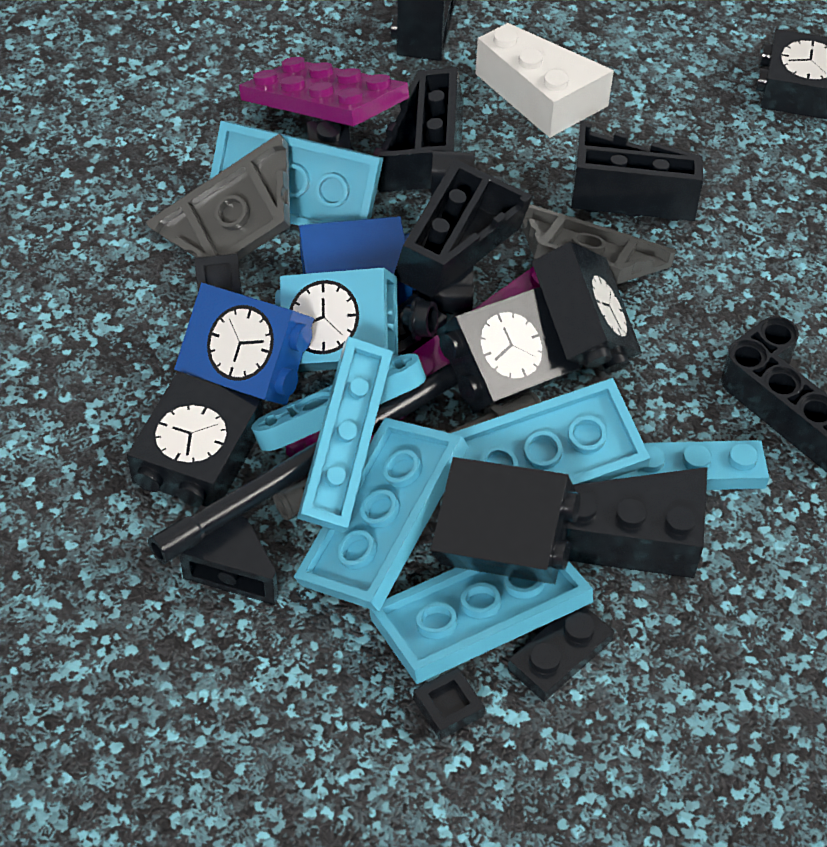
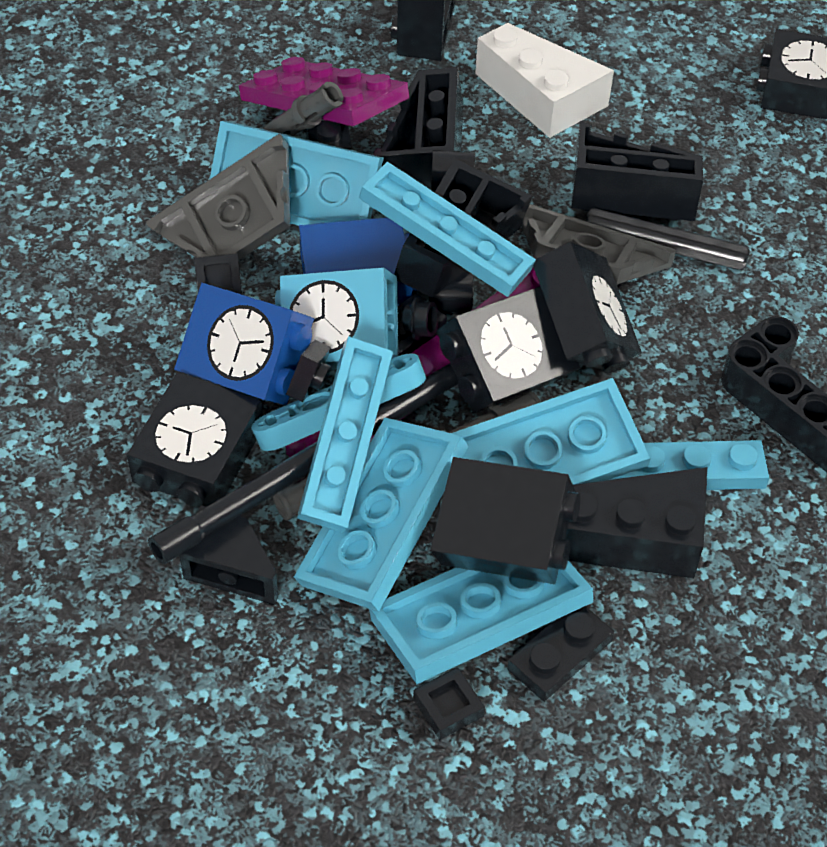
none -> dark grey pin [261,82,343,136]
none -> black plate [286,340,332,402]
none -> medium azure plate [359,162,536,297]
none -> black axle [586,208,750,270]

